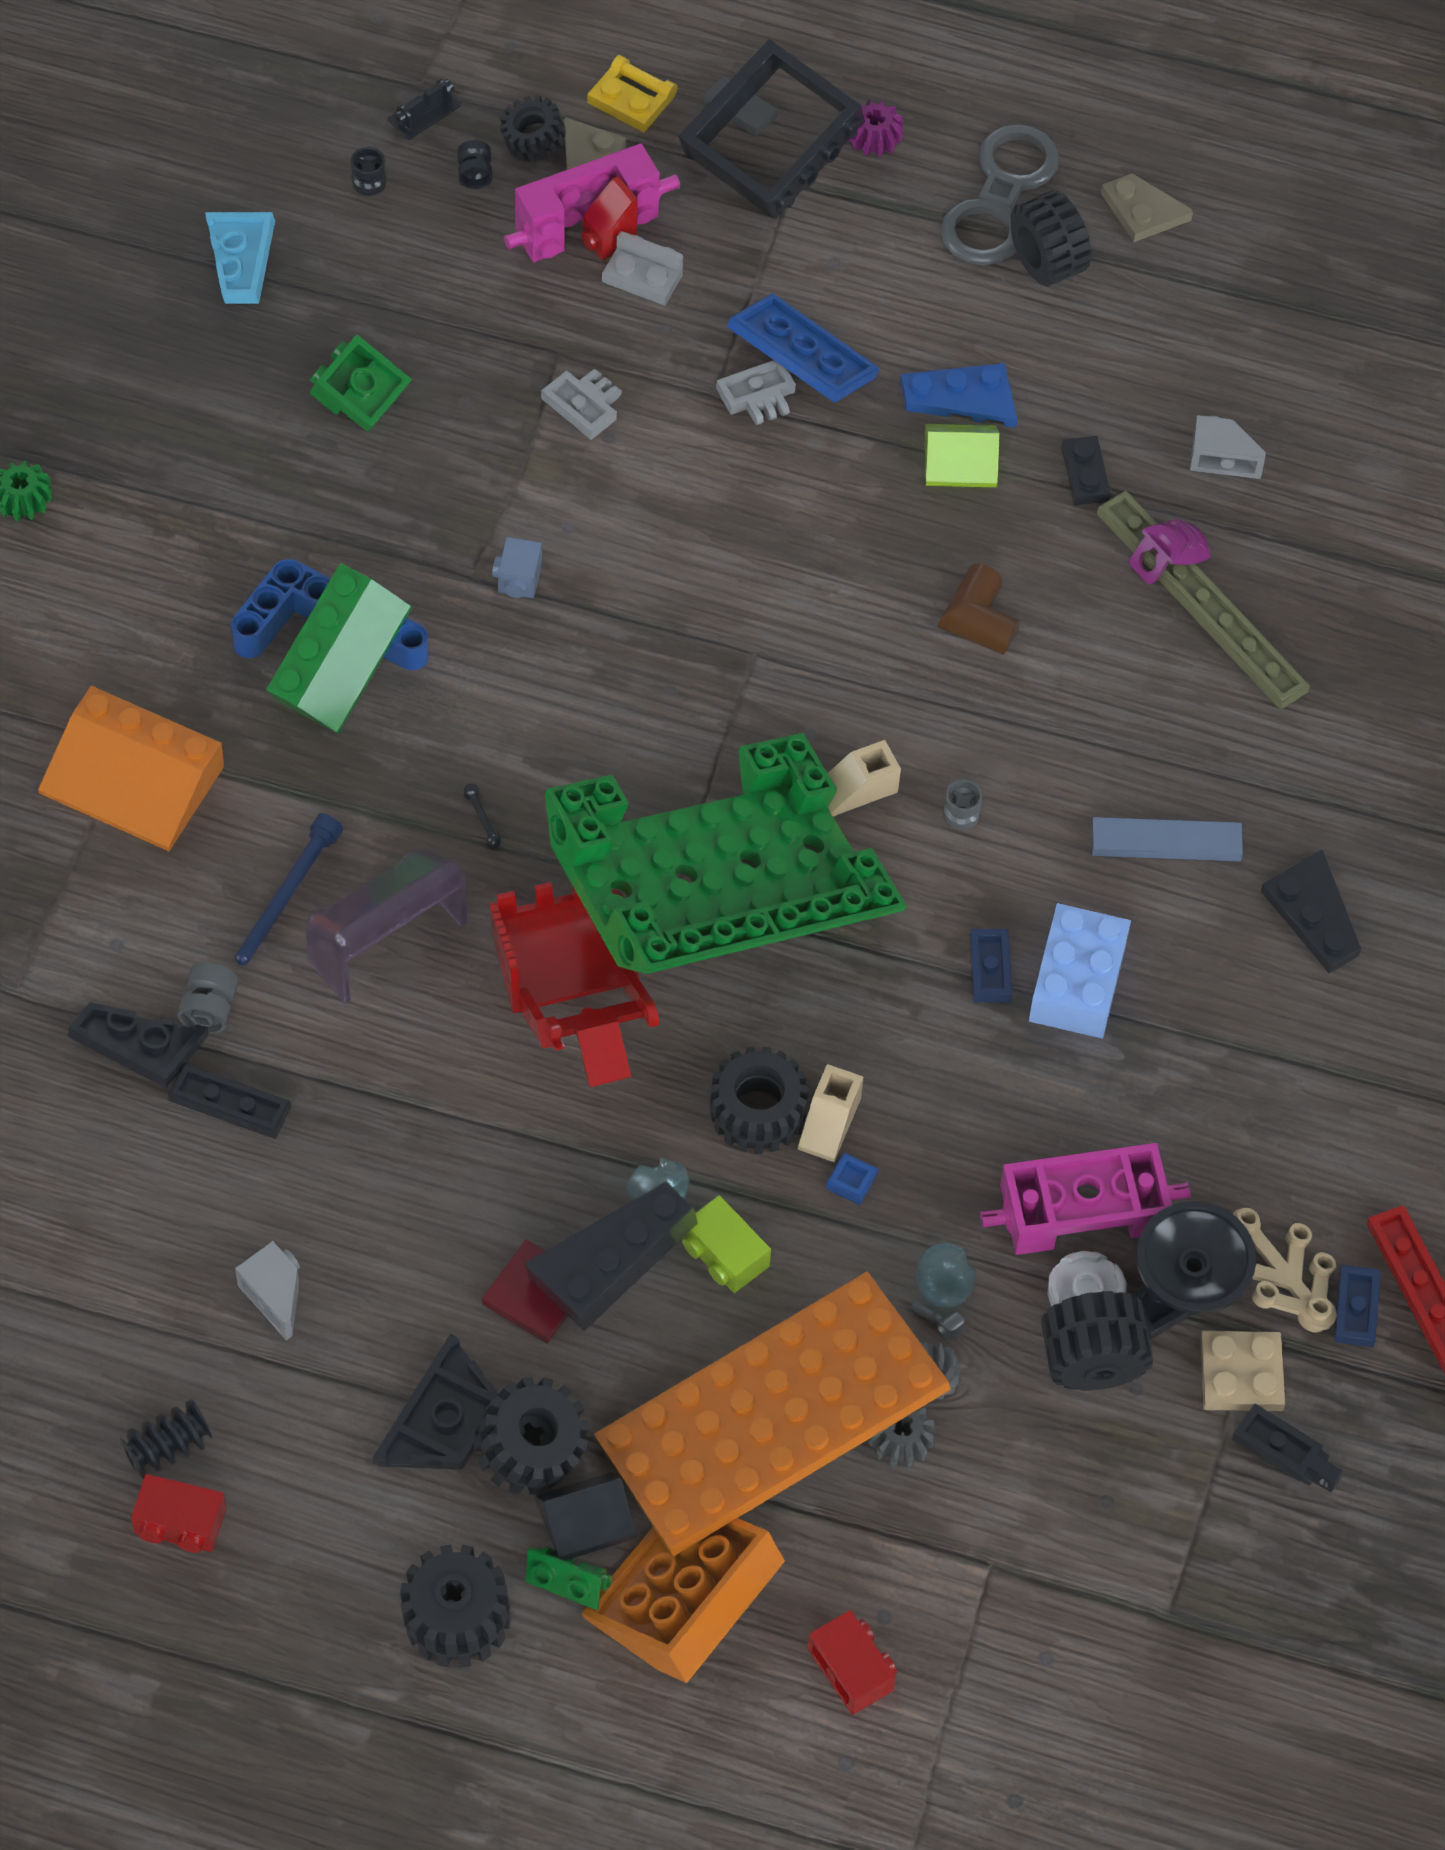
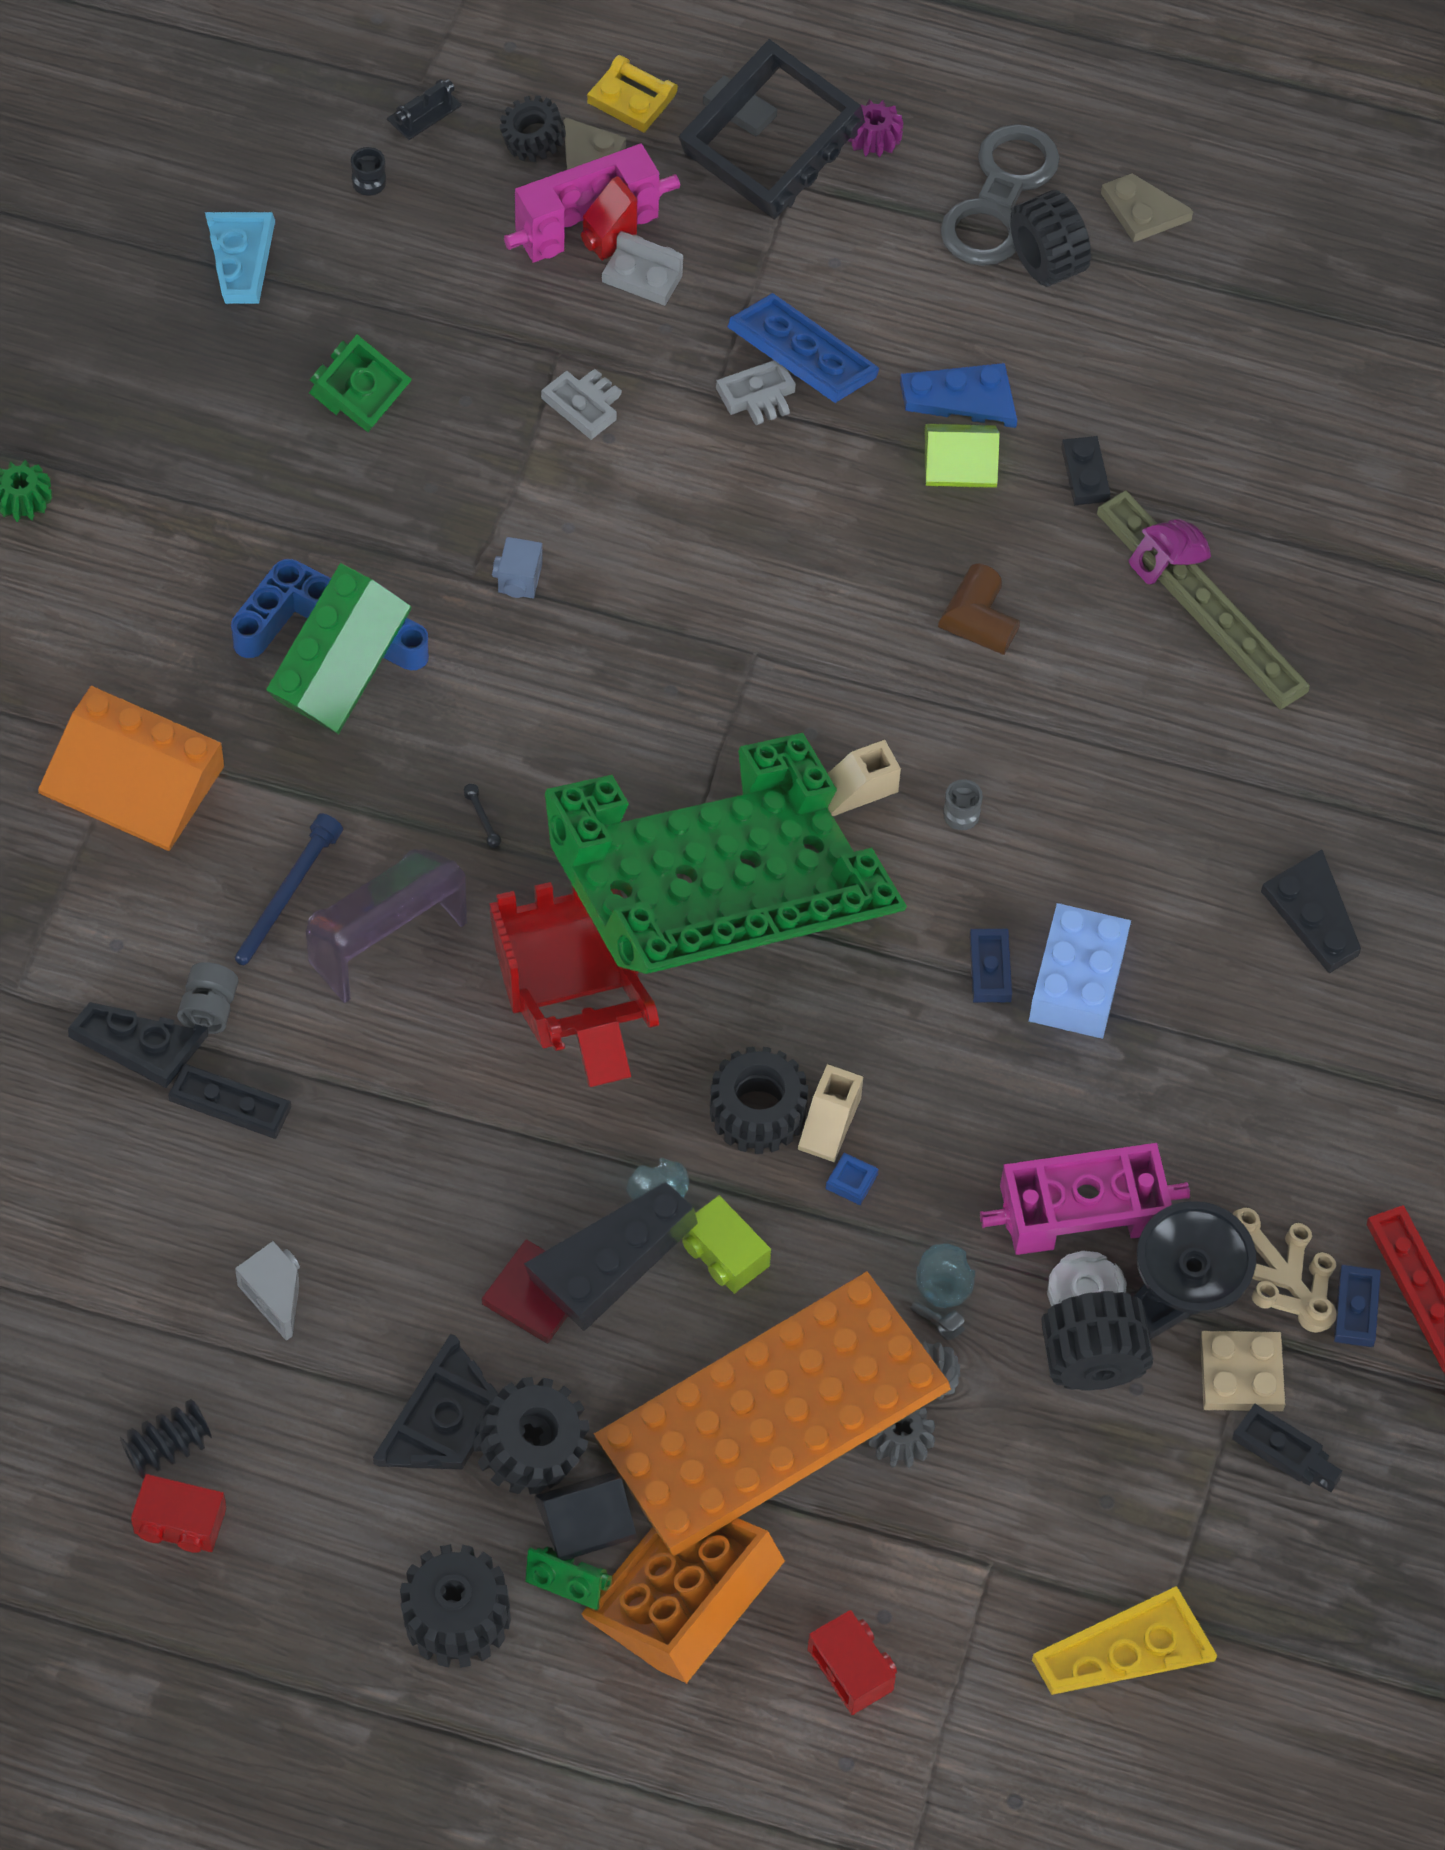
black wheel [457,140,493,189] -> none
sand blue tile [1092,817,1243,861] -> none
light grey slope [1190,415,1266,479] -> none
none -> yellow wing [1032,1586,1217,1695]

